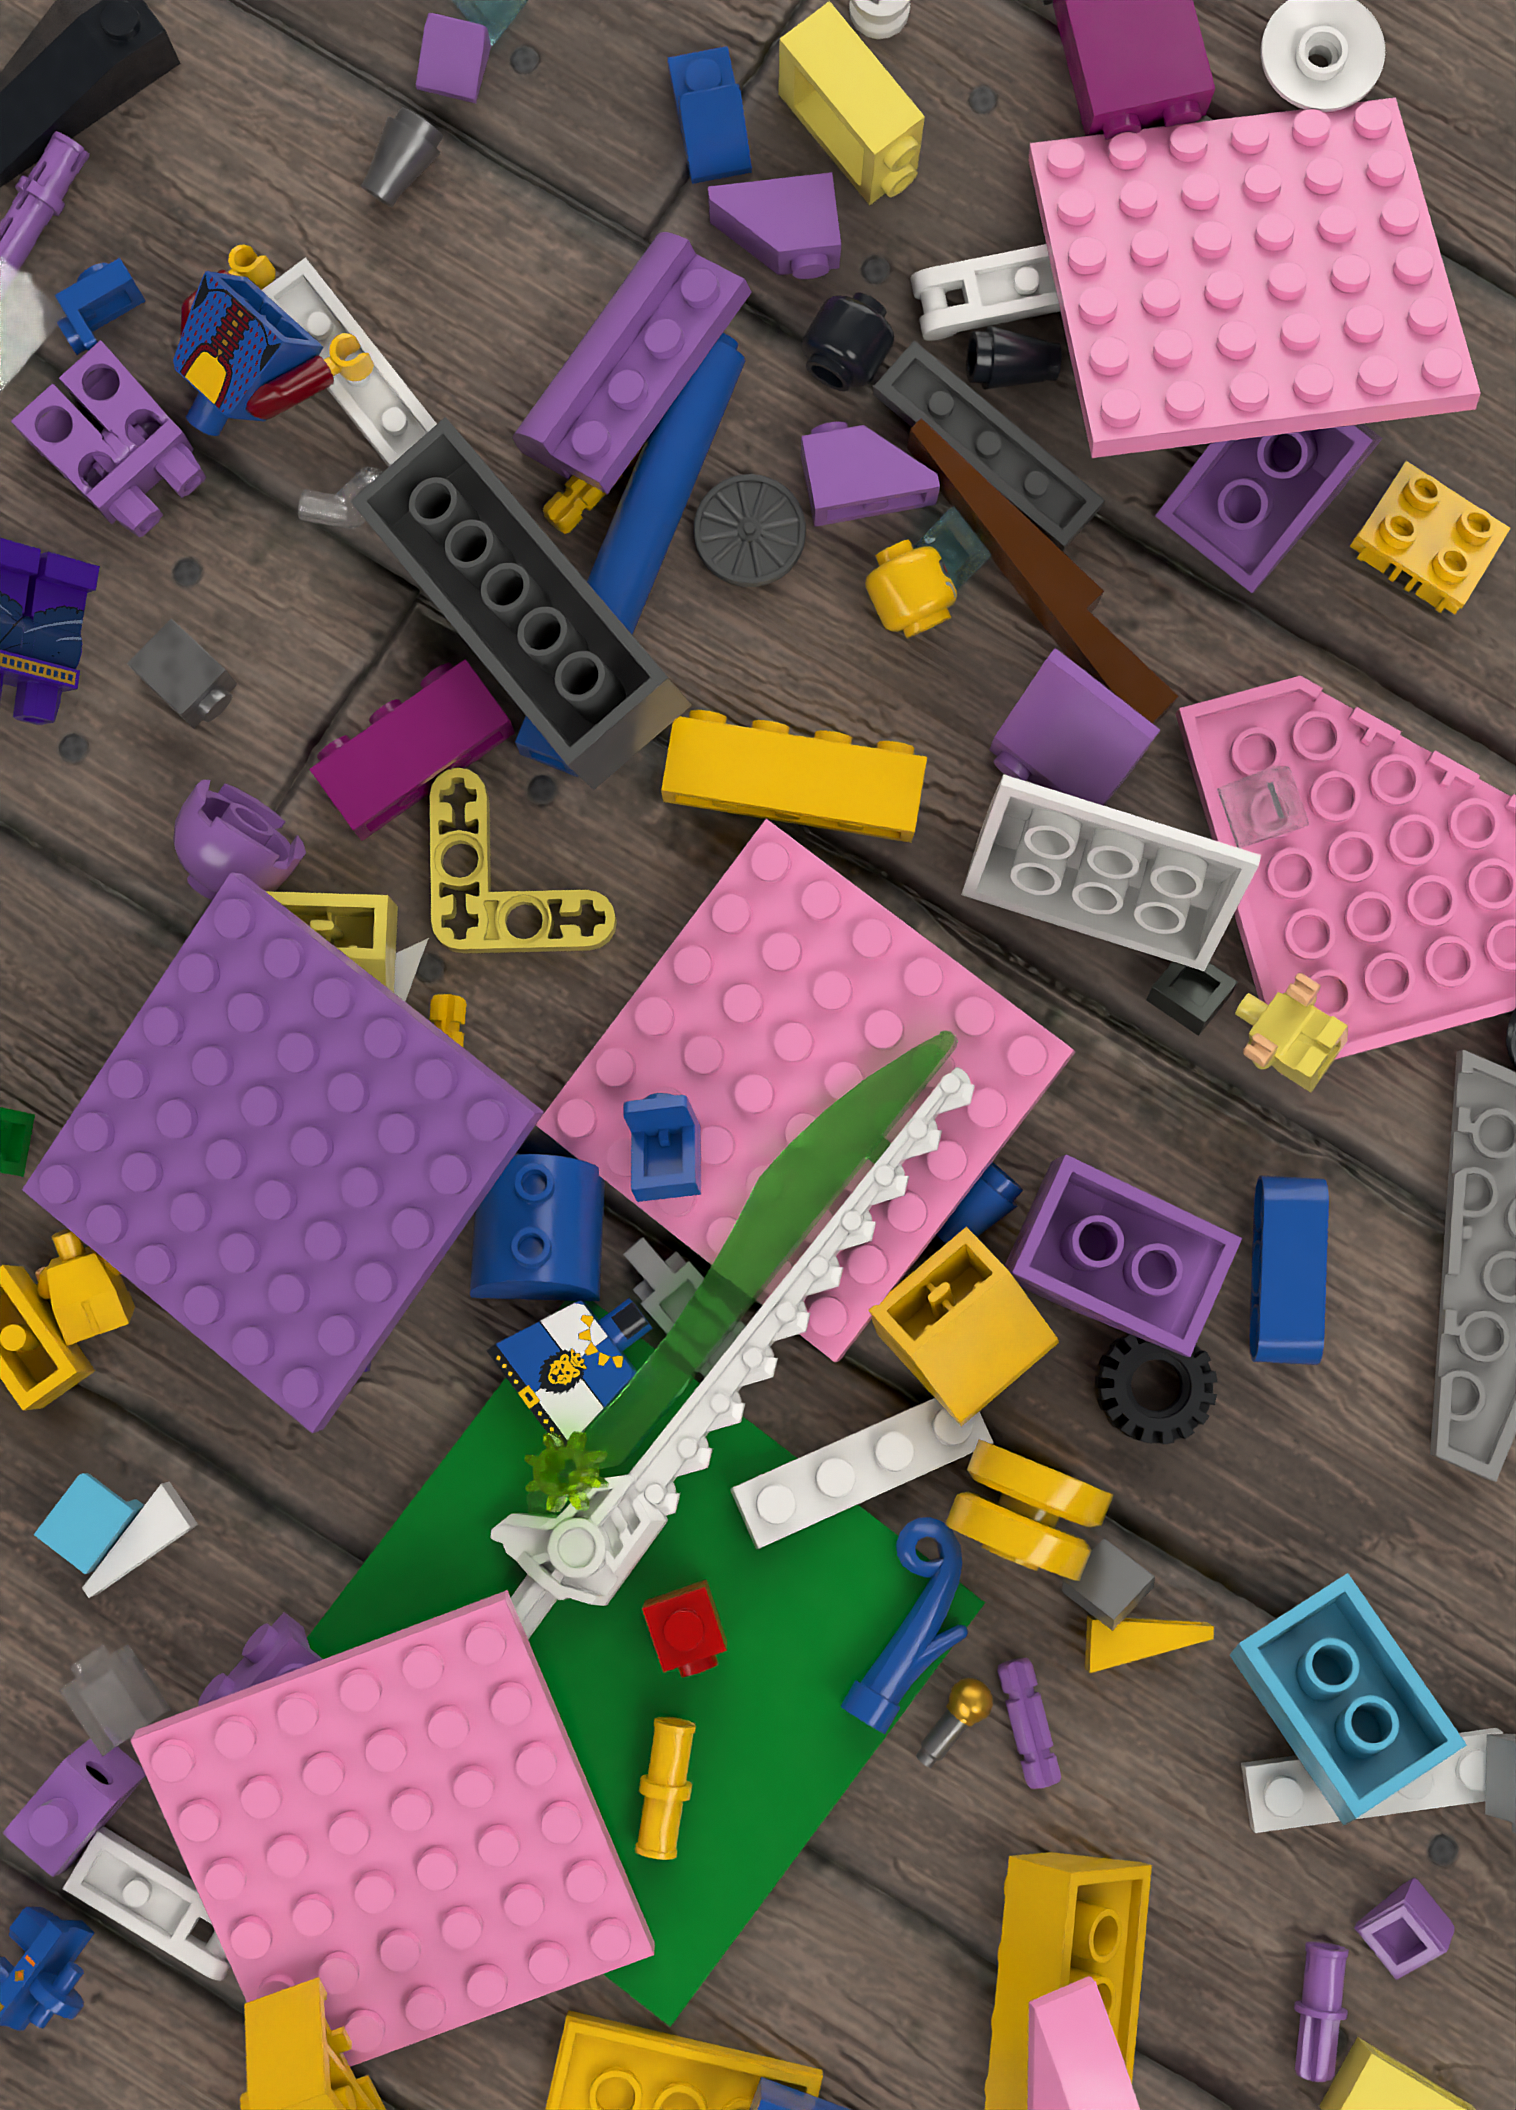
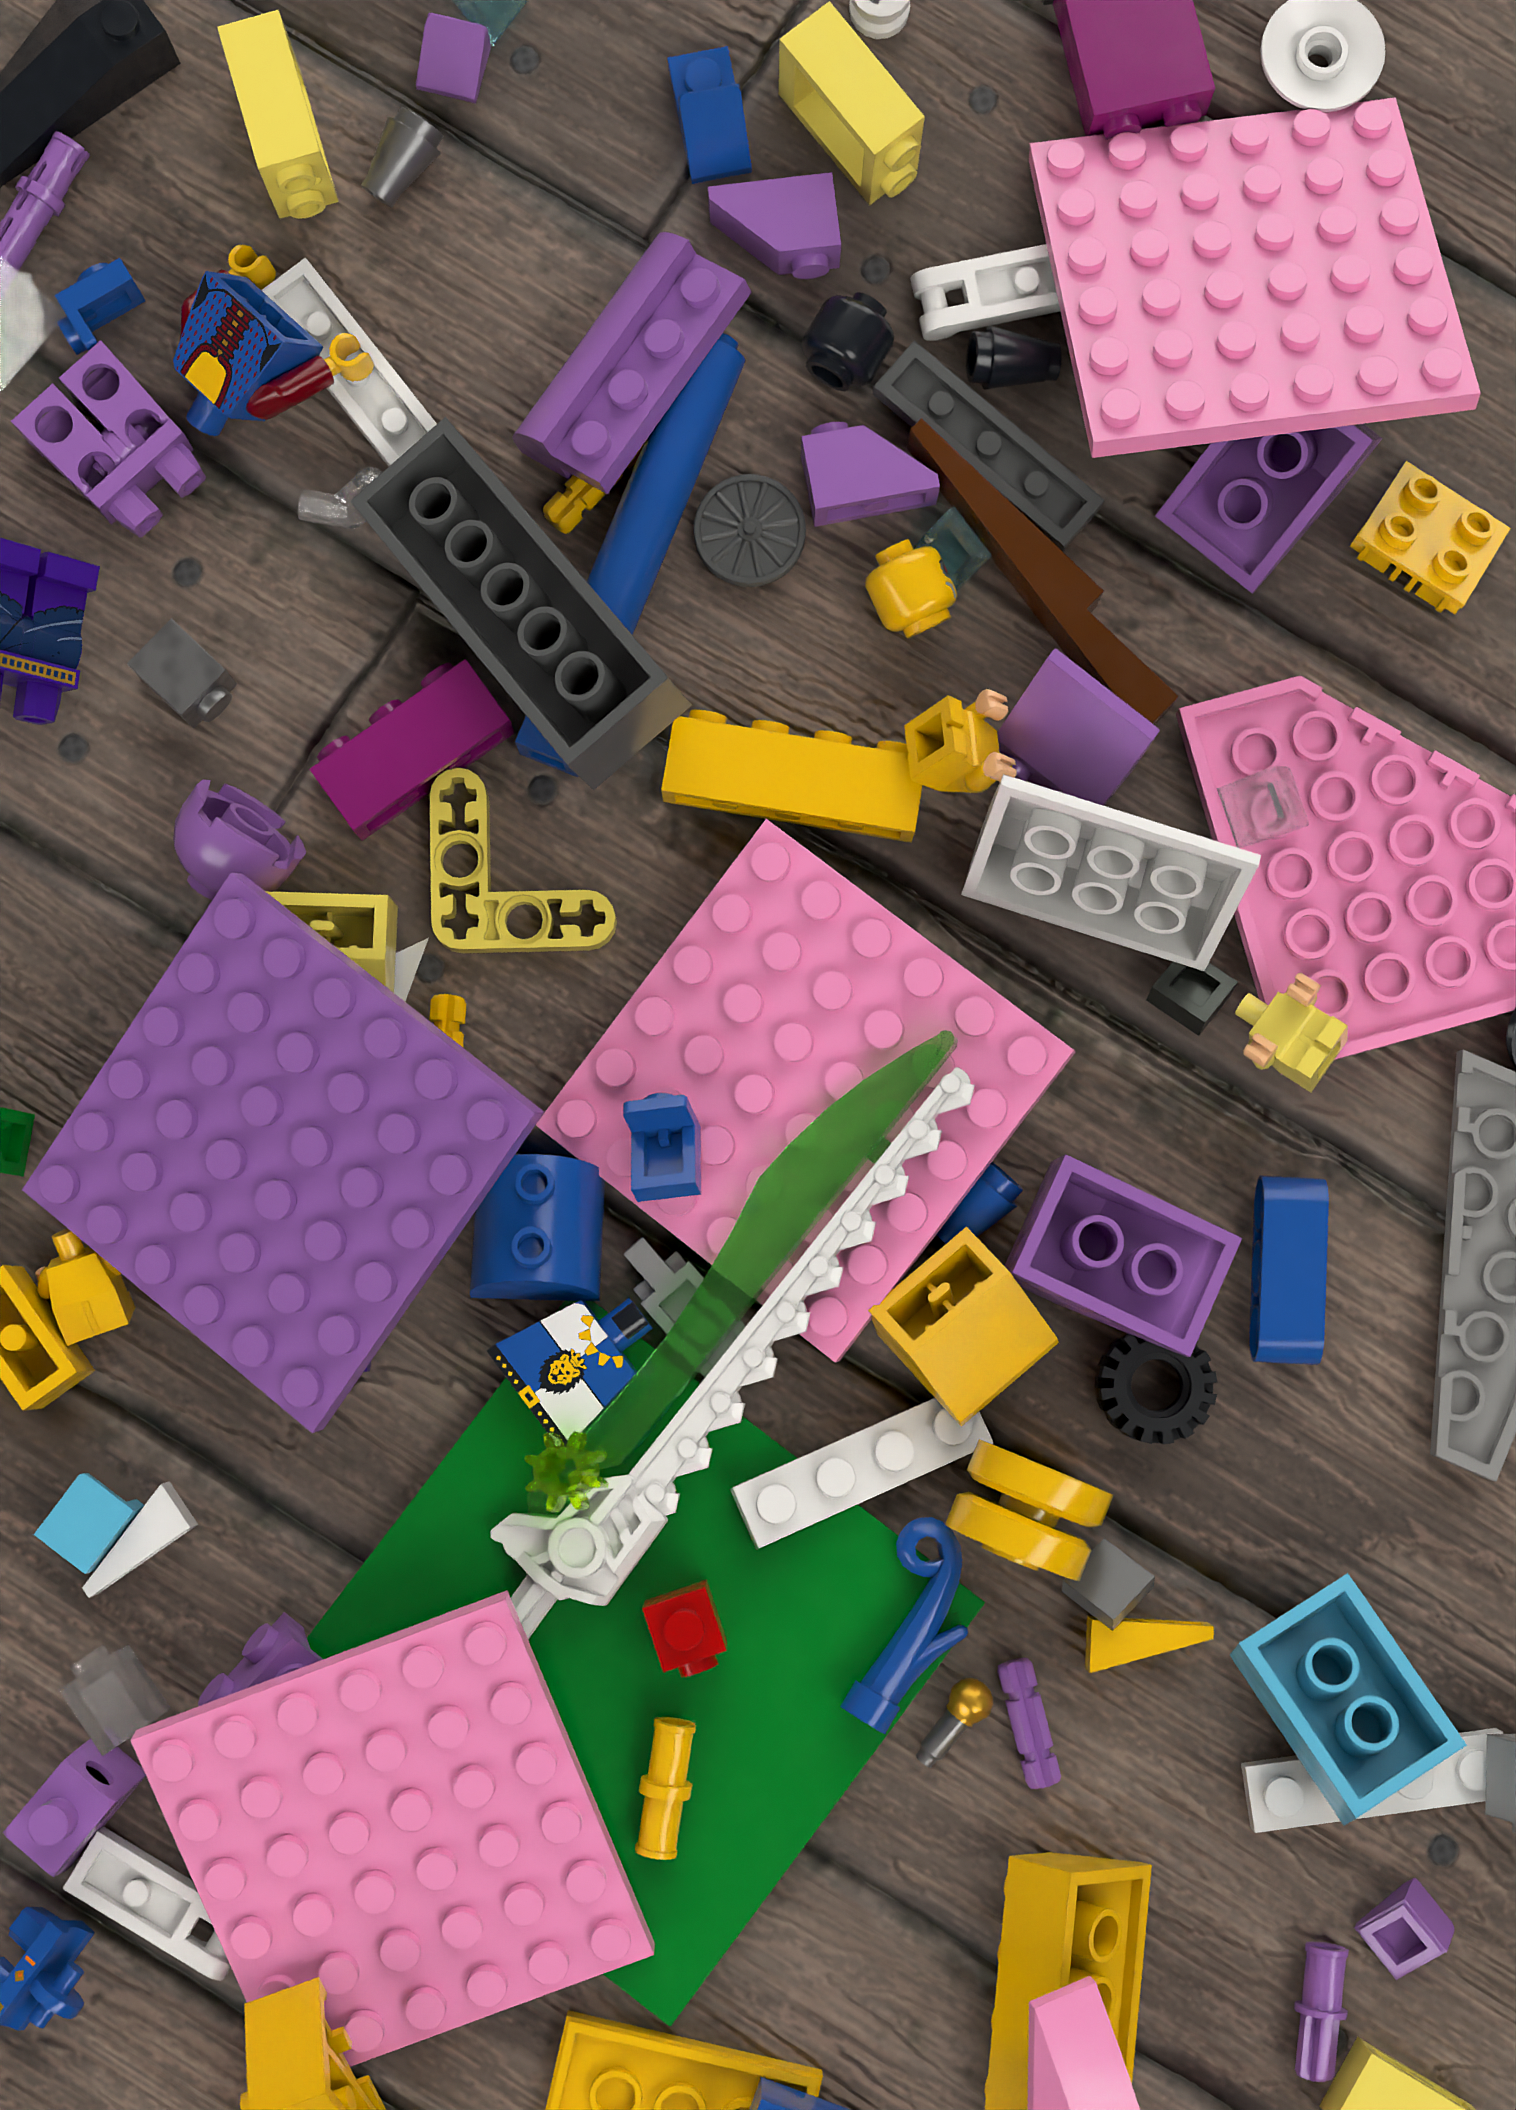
none -> light yellow window [217,10,339,219]
none -> yellow piece [904,689,1017,793]

